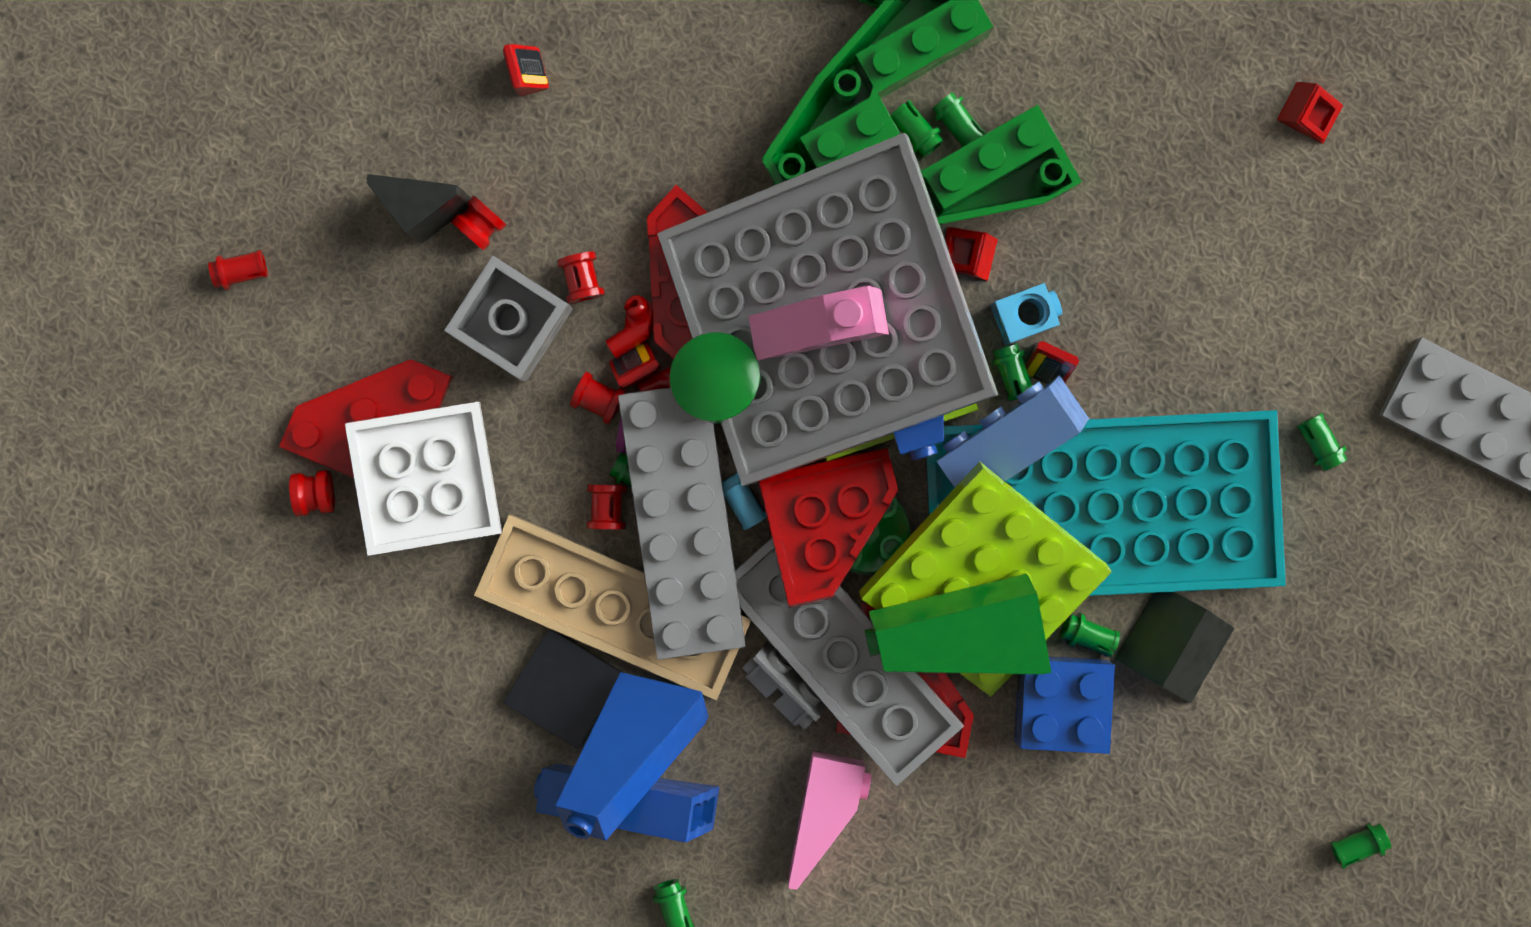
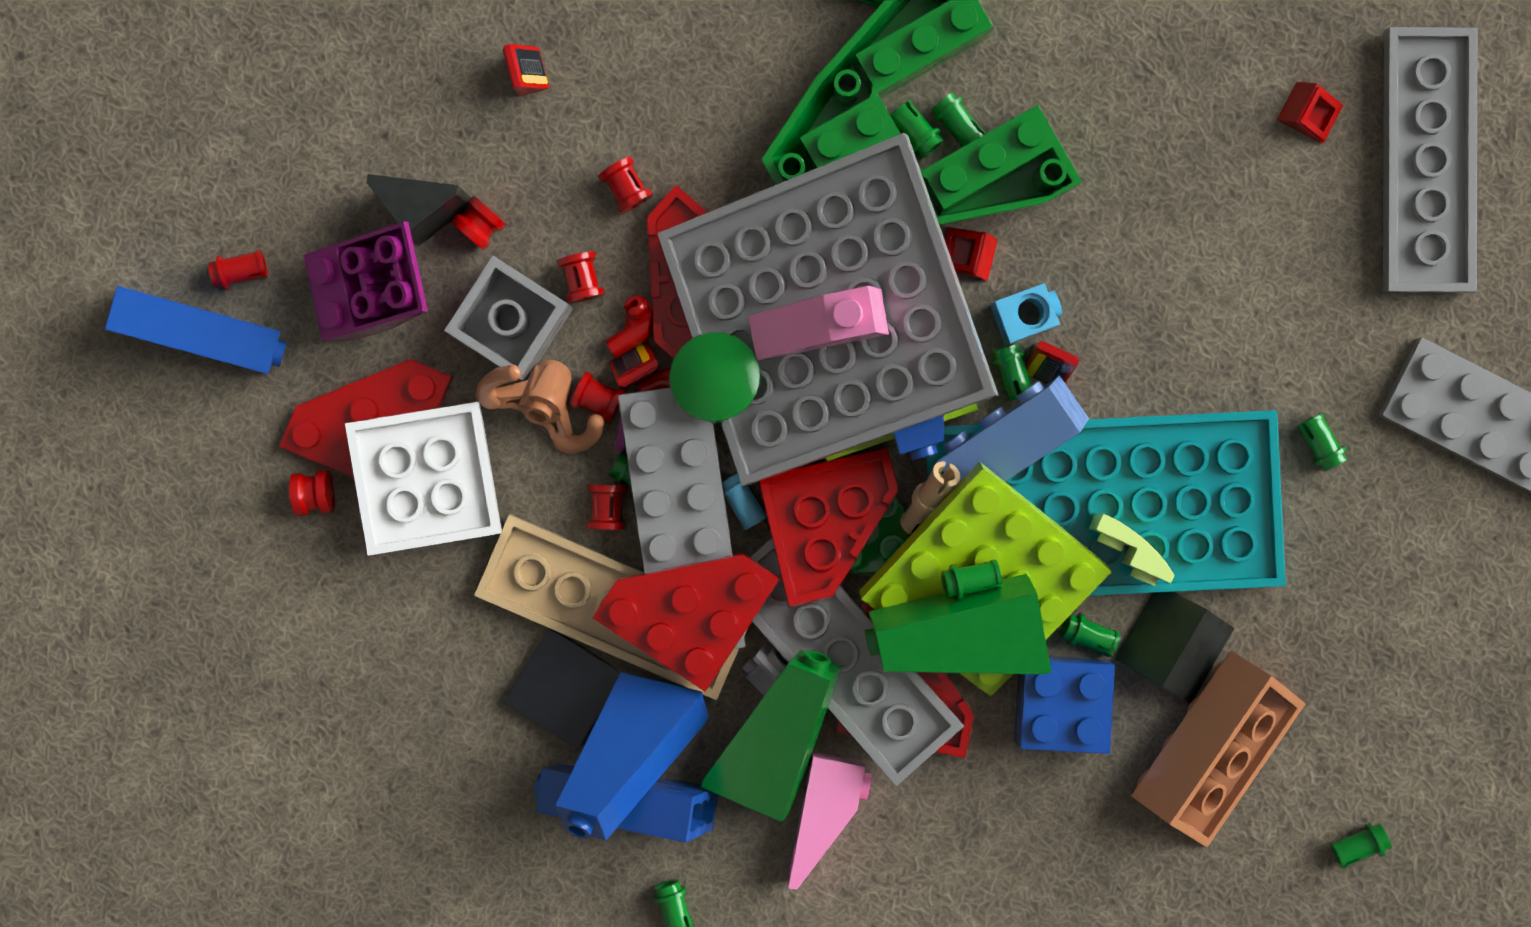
none -> blue slope [105,286,286,374]
none -> magenta slope [303,221,428,342]
none -> nougat piece [475,360,604,455]
none -> red plate [592,553,780,692]
none -> red bush [598,156,653,215]
none -> green slope [701,650,842,822]
none -> tan pin [900,461,961,534]
none -> green pin [941,559,1002,600]
none -> yellowish green slope [1089,513,1175,587]
none -> nougat slope [1131,651,1305,847]
none -> light grey plate [1383,27,1478,293]

